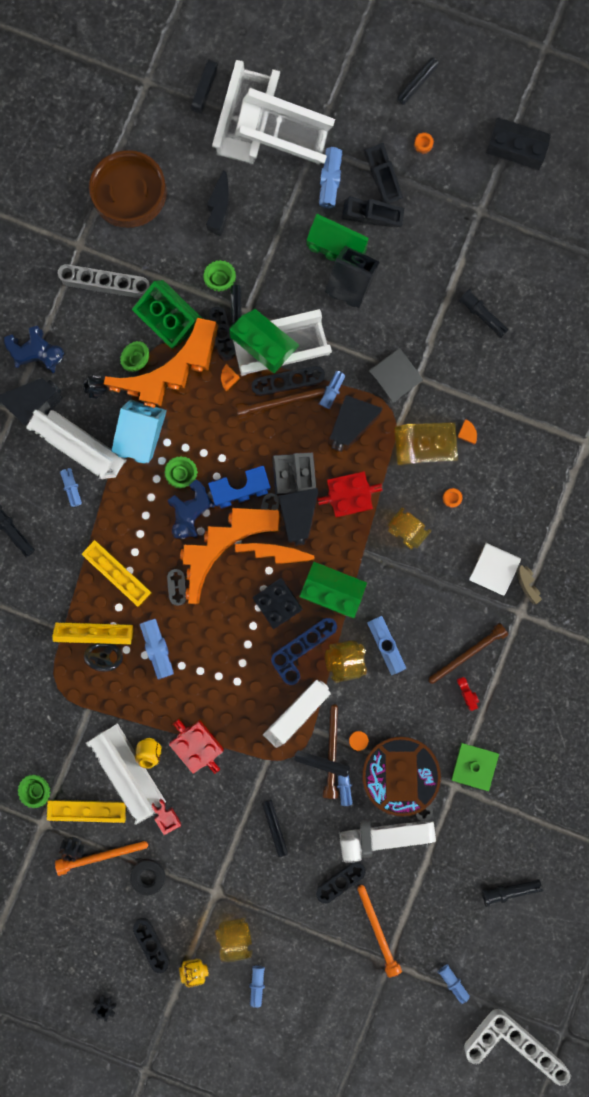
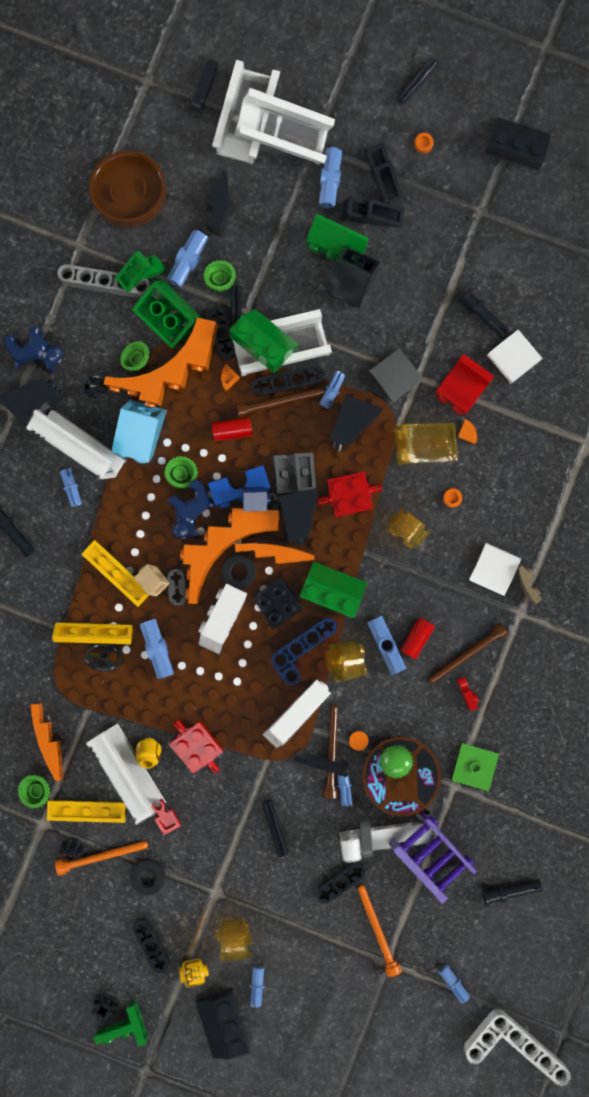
none -> orange slope [31,703,63,781]
none -> green bracket [94,1000,148,1047]
none -> green bracket [115,251,166,292]
none -> tan brick [134,564,170,596]
none -> medium blue piece [167,230,208,288]
none -> black slope [195,988,250,1059]
none -> white wedge [198,584,247,654]
none -> red pin [212,417,253,442]
none -> black tyre [221,555,256,590]
none -> brick [242,487,271,511]
none -> bright green hat [379,745,413,779]
none -> dark purple fence [388,812,477,904]
none -> red pin [399,617,435,660]
none -> red panel [434,354,494,416]
none -> white slope [487,330,542,384]

